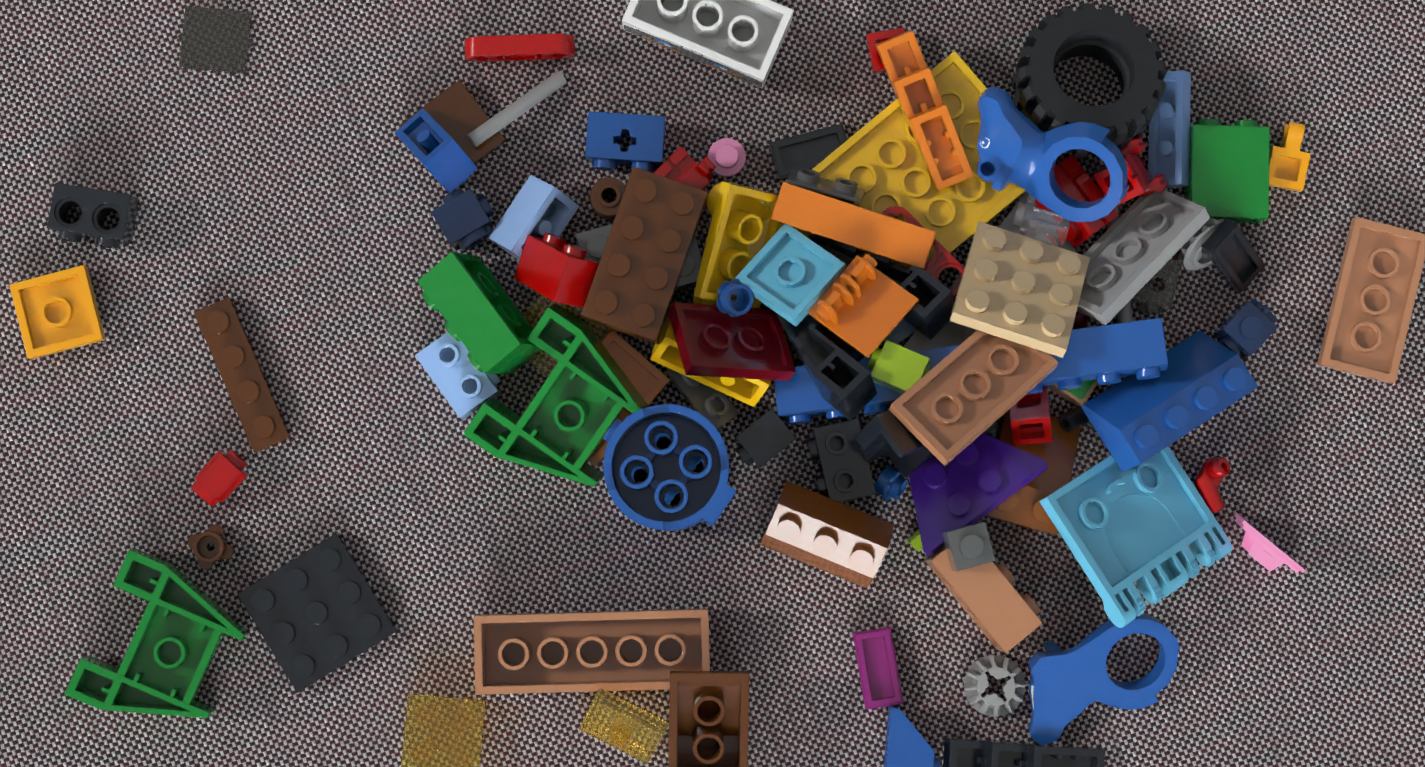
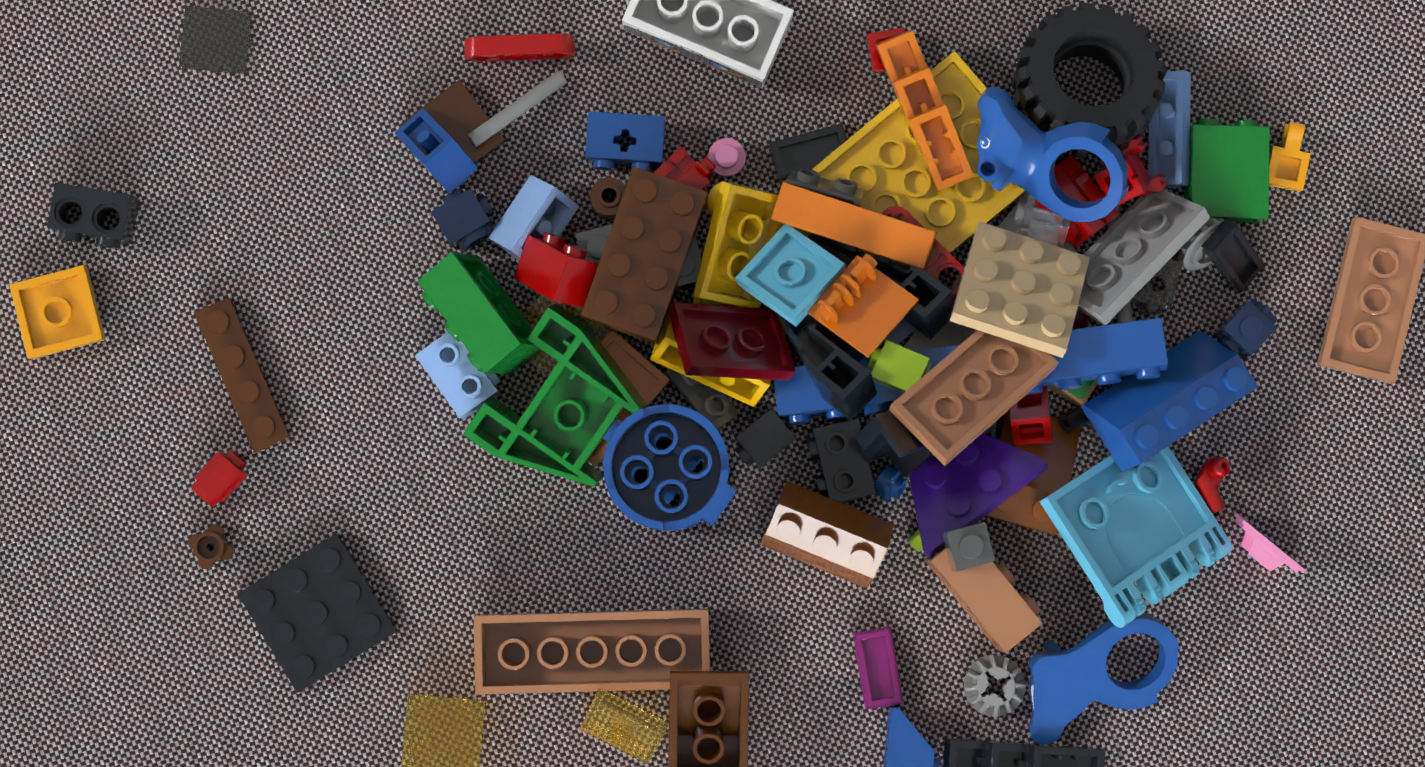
green wedge [64,549,249,718] -> none
blue plate [716,279,754,317] -> none

